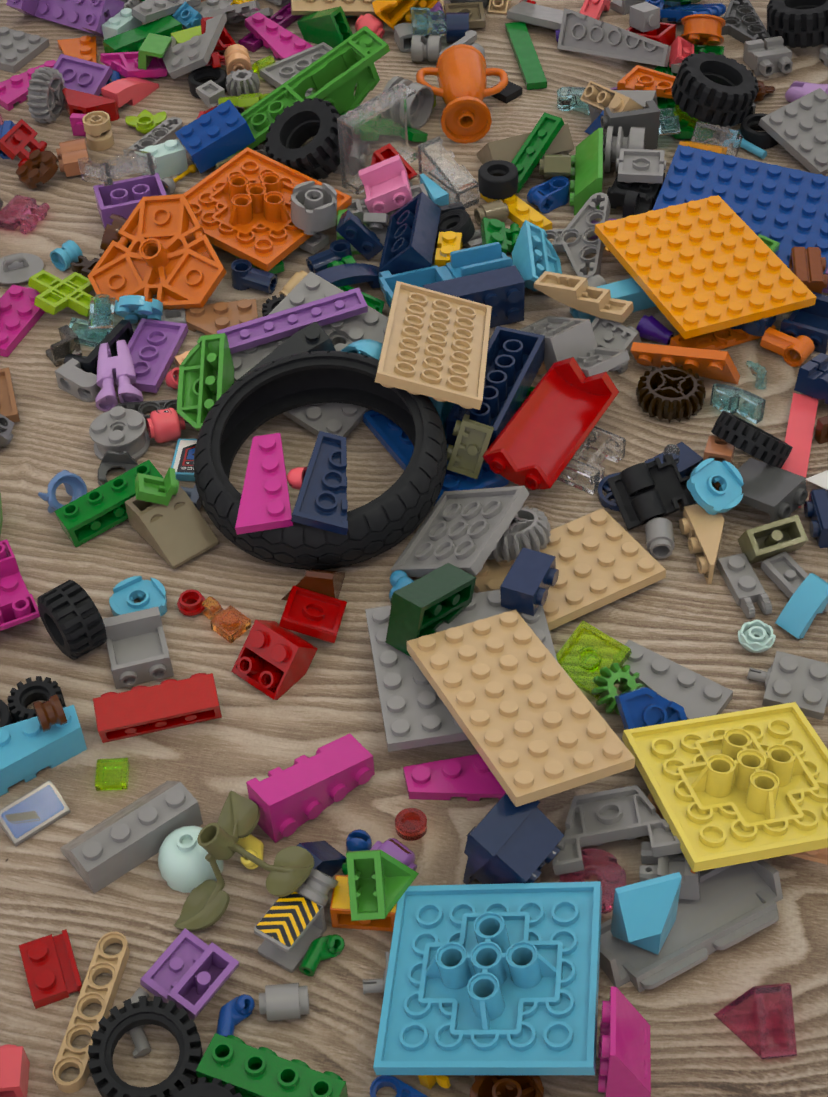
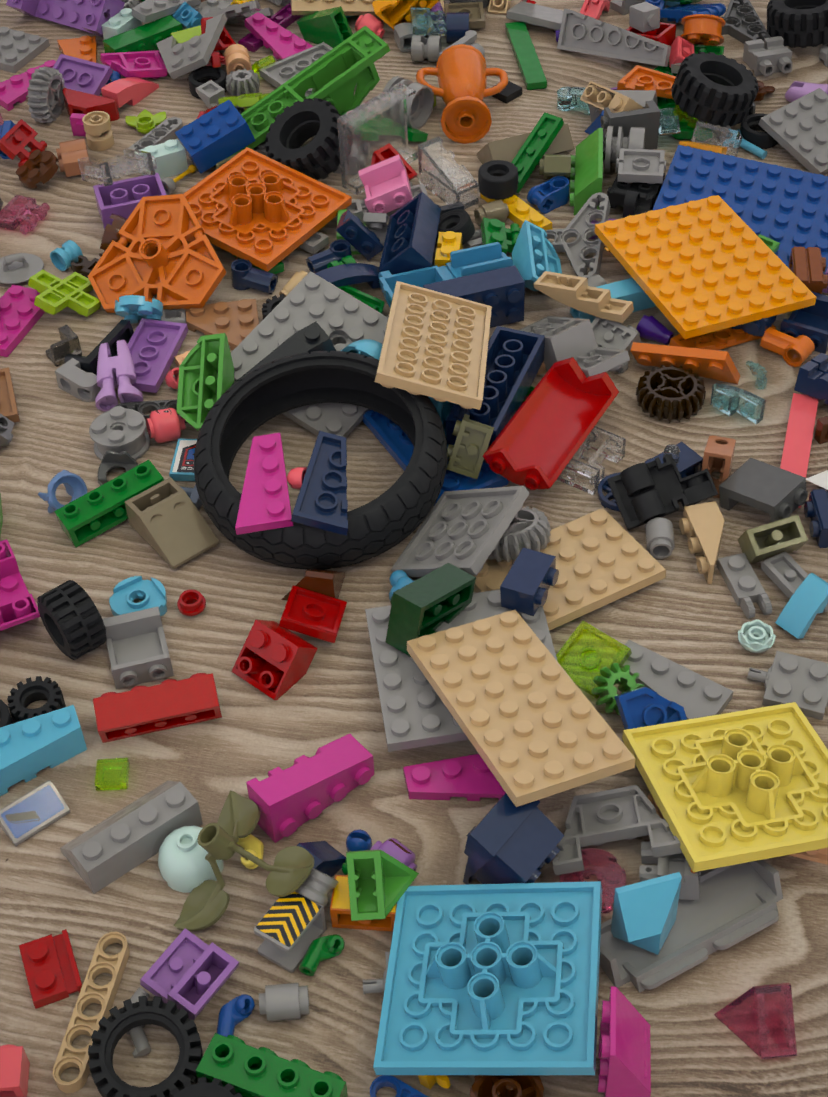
reddish brown wheel [33,694,67,732] -> none
clear light blue slope [64,317,114,348] -> none
clear light blue slope [88,294,115,330] -> none
bright green bracket [135,468,179,506] -> none
bright green panel [138,33,172,70] -> none
clear orange plate [202,596,252,643] -> none
medium lavender plate [217,287,368,354] -> none
light grey brick [291,181,337,235] -> none
clear red tile [395,808,427,841] -> none
medium azure slope [420,173,449,206] -> none
medium azure plate [687,458,744,515] -> none
black tyre [711,410,793,468] -> none

